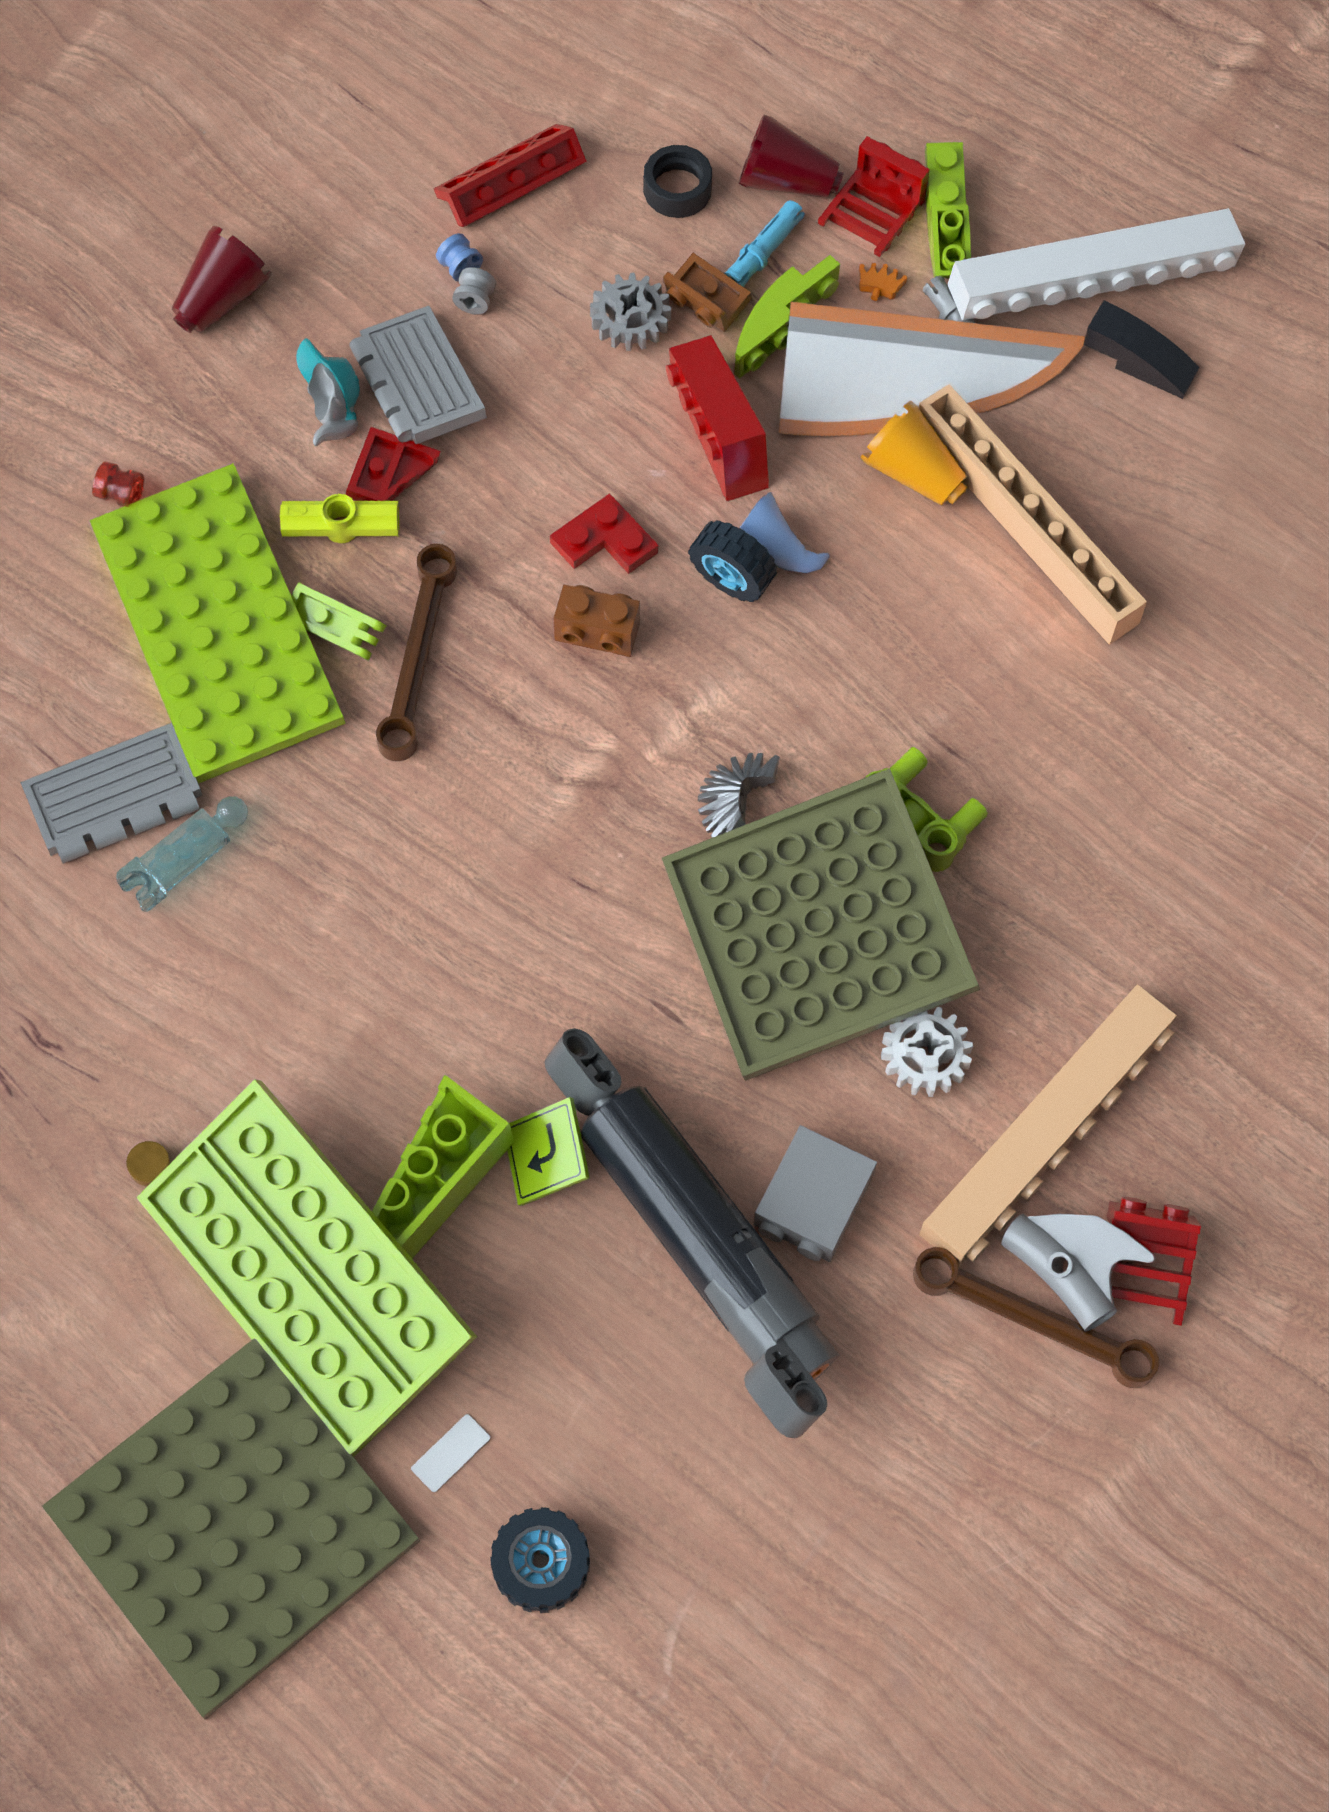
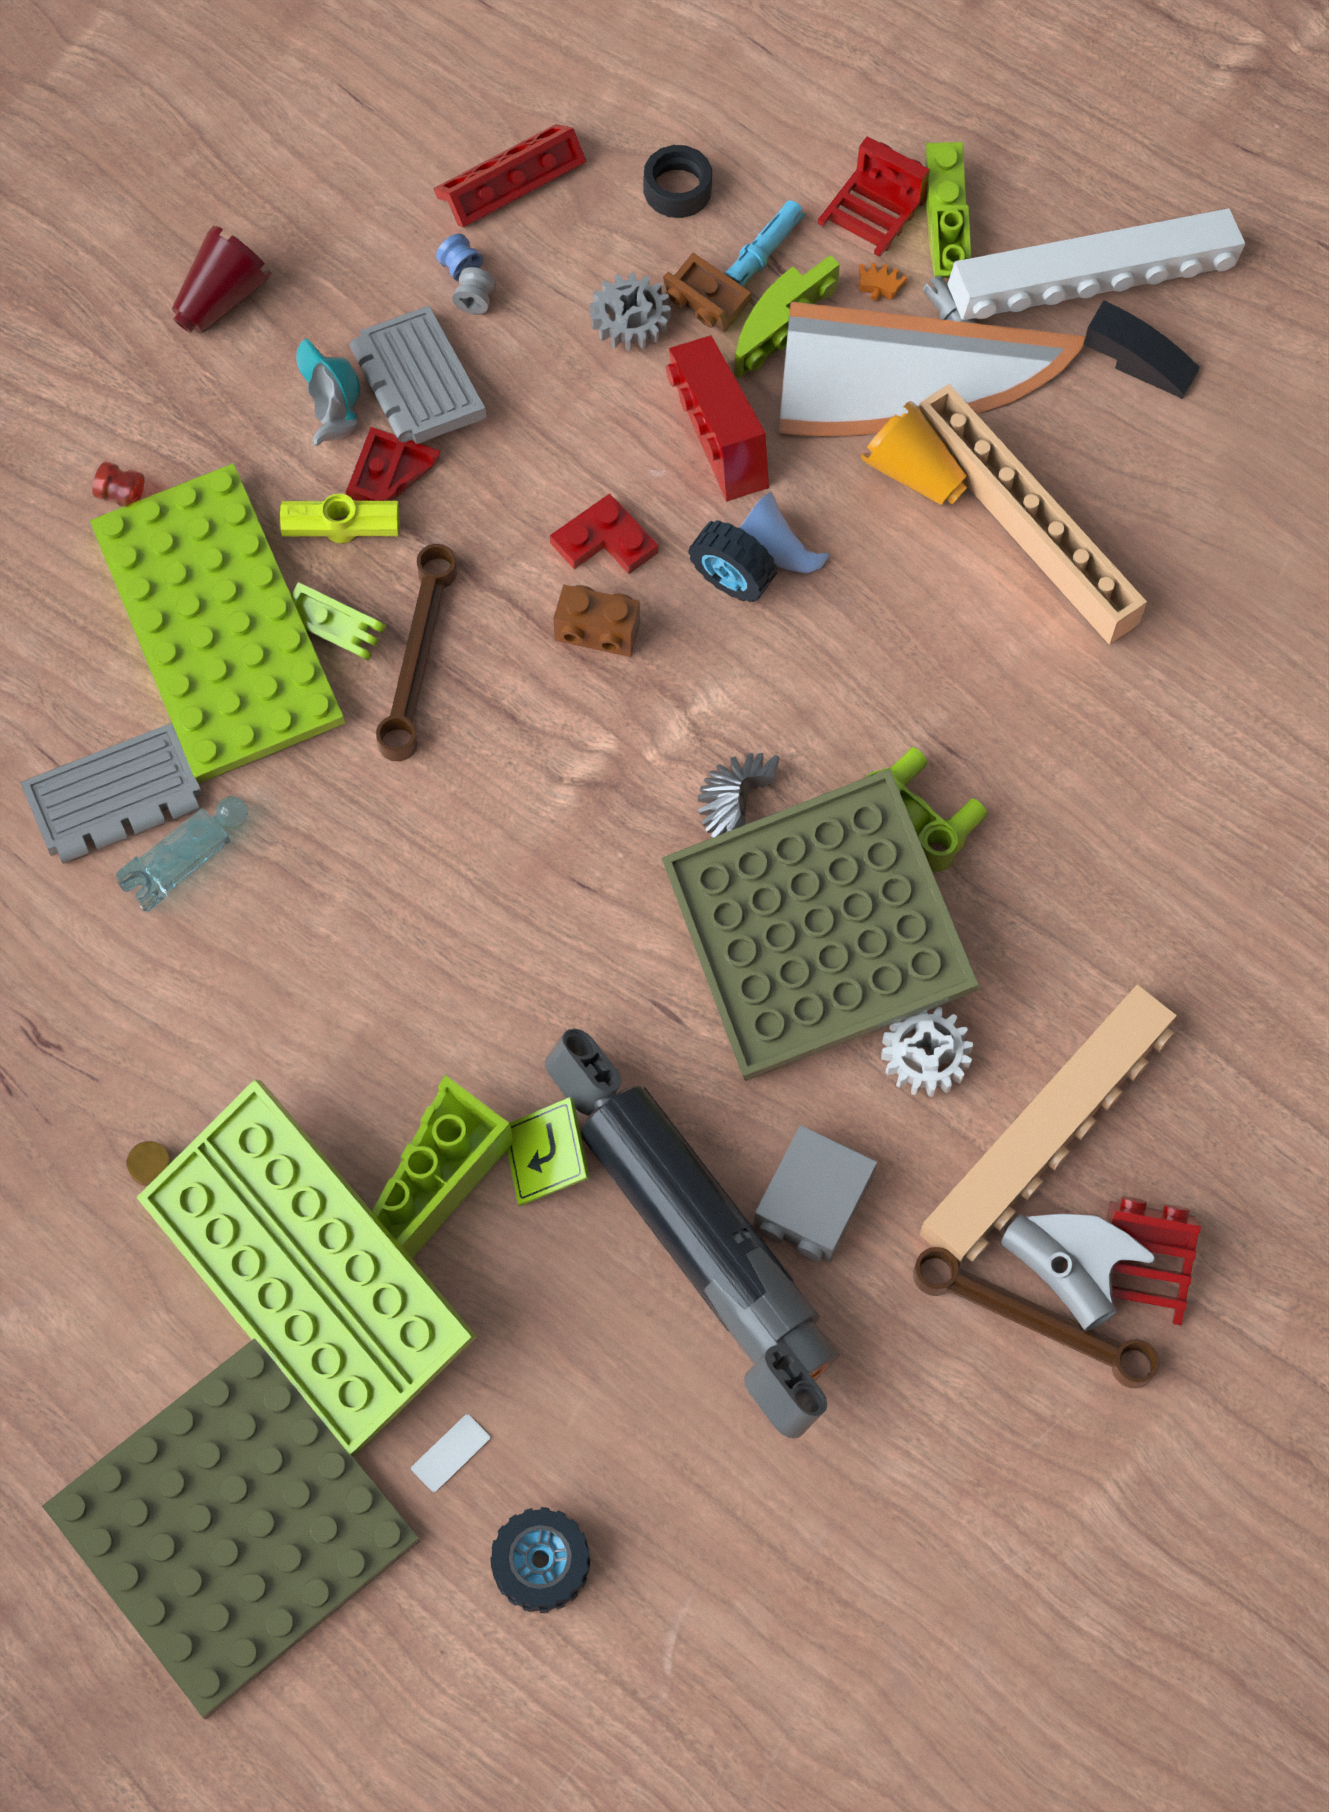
dark red cone [738,115,844,198] -> none

